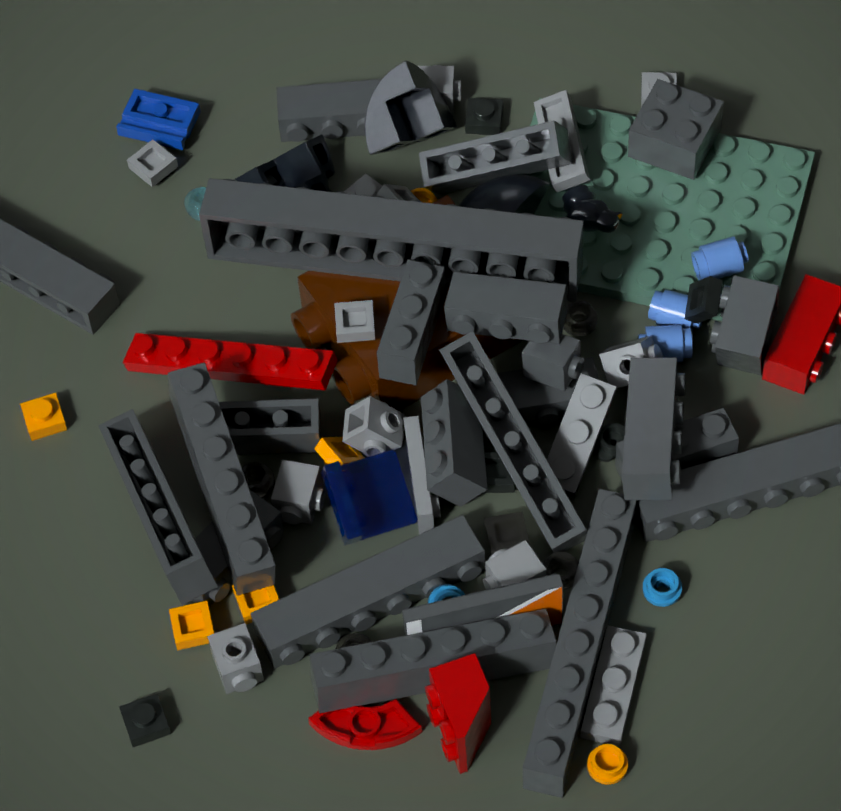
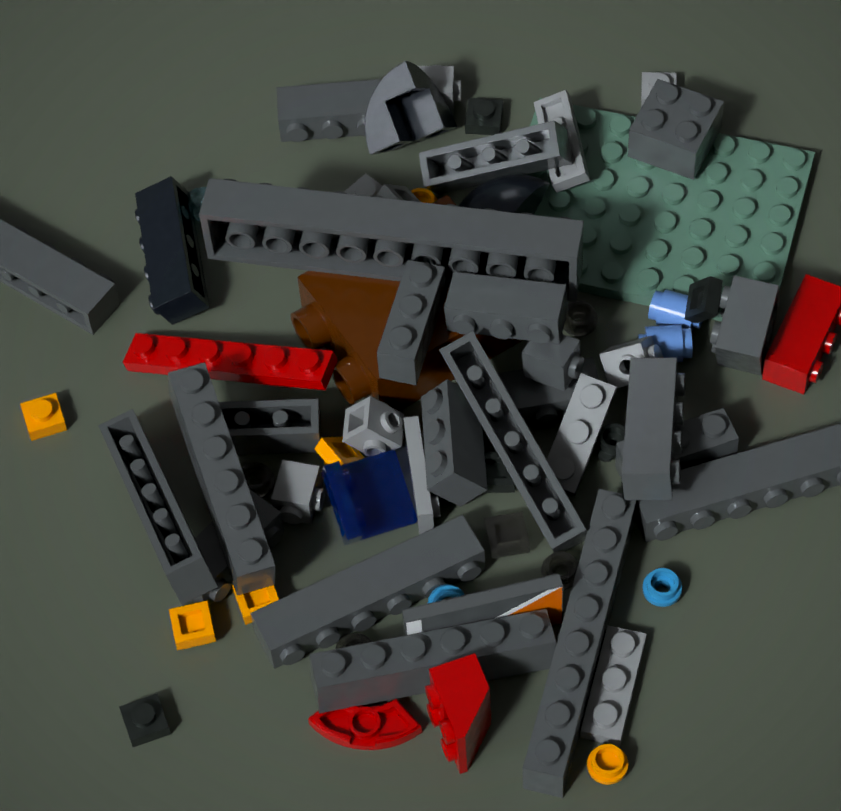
blue plate [116,89,201,150] -> none
light grey plate [127,139,178,187] -> none
light grey brick [207,623,264,694] -> none
black brick [235,134,335,192] -> none
light grey plate [334,300,375,343] -> none
light grey brick [483,540,546,590] -> none
black animal [562,185,622,233] -> none
medium blue brick [691,236,749,280] -> none
none -> black brick [135,176,210,325]

